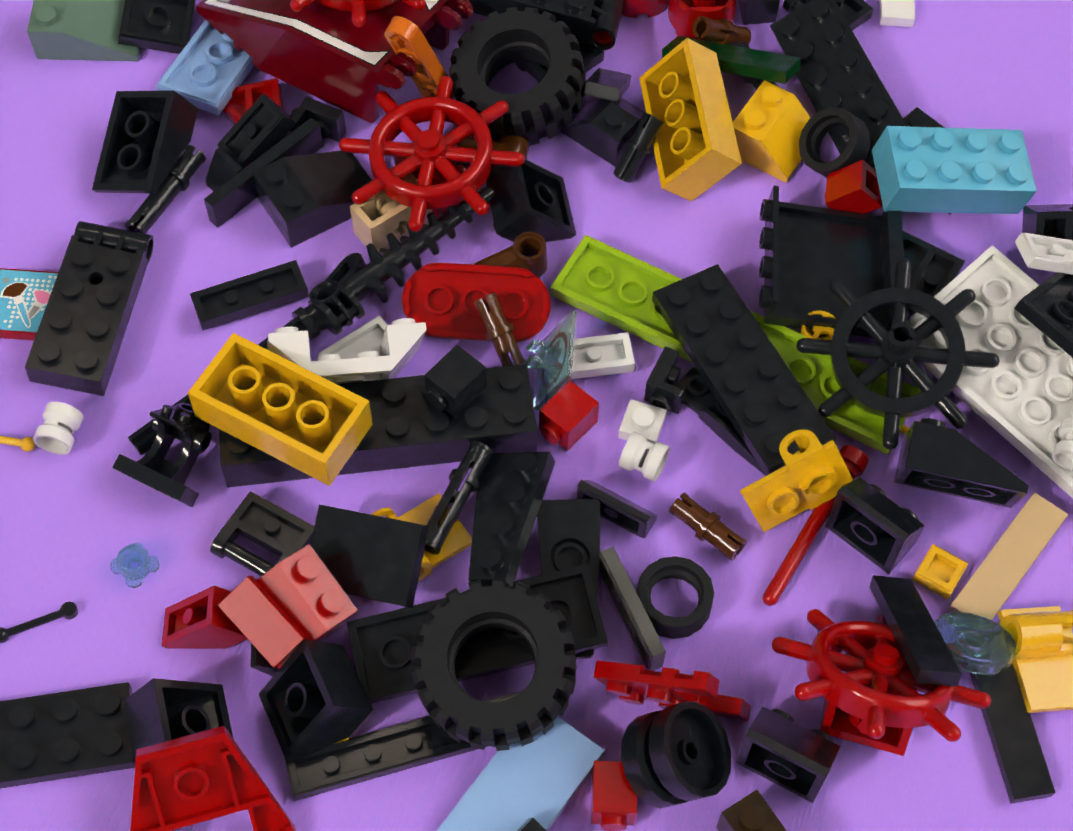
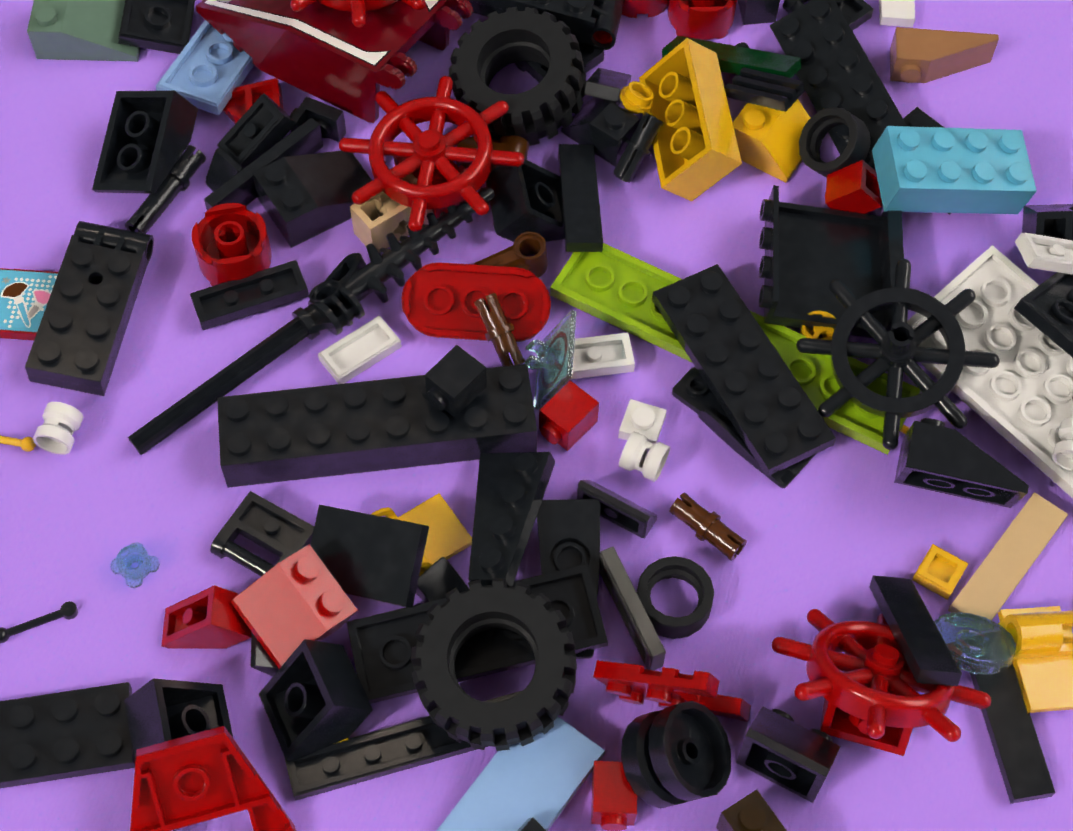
black tile [112,403,212,507] -> none
yellow brick [188,333,373,486] -> none
tile [218,576,308,668] -> none
white slope [267,318,426,384] -> none
orange beam [384,16,454,99] -> none
black pin [425,441,493,555] -> none
black bracket [644,346,684,414] -> none
reddish brown pin [692,16,751,46] -> none
yellow piece [740,429,853,532] -> none
red piece [762,445,869,606] -> none
black slope [825,477,925,574] -> none
black wing [903,231,965,313] -> none
none -> red brick [192,203,272,286]
none -> black slope [416,557,469,603]
none -> black tile [558,144,603,252]
none -> yellow plate [619,81,654,114]
none -> black tile [724,67,805,112]
none -> medium nougat slope [890,27,999,83]

